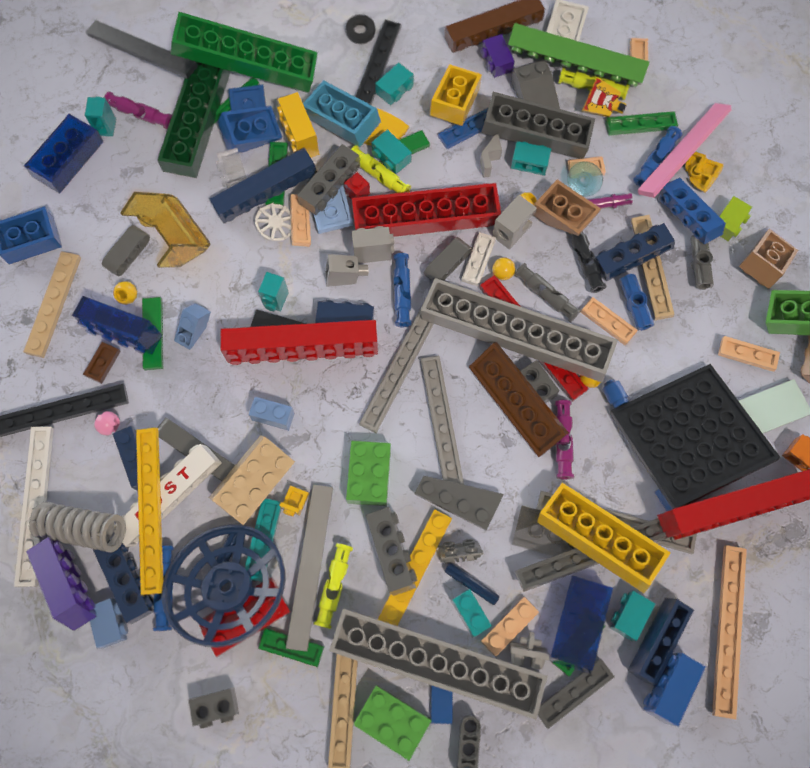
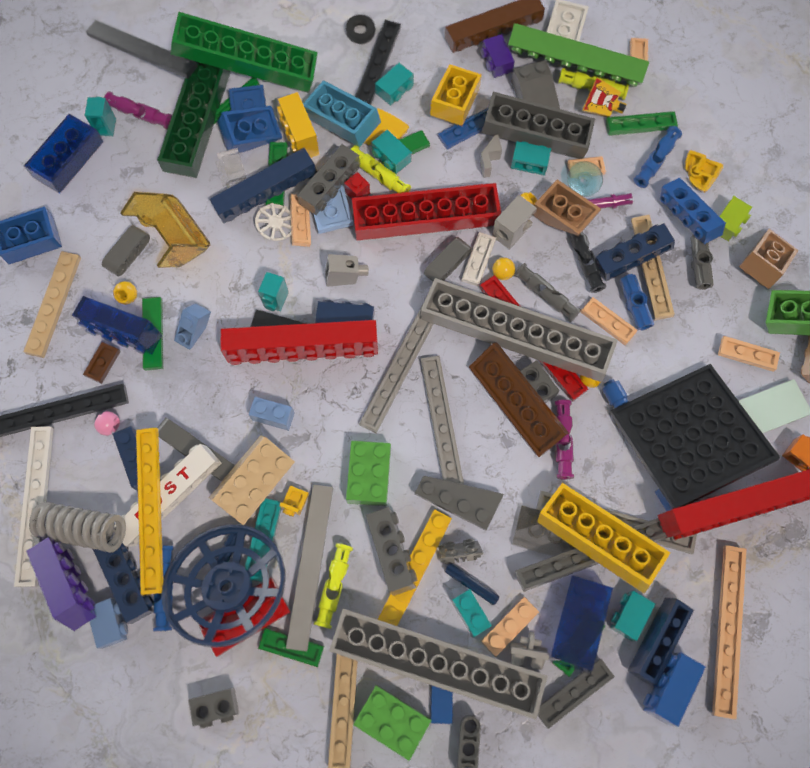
light grey brick [352,226,395,264] -> none
blue piece [393,253,411,327] -> none
bright pink tile [638,103,731,198] -> none

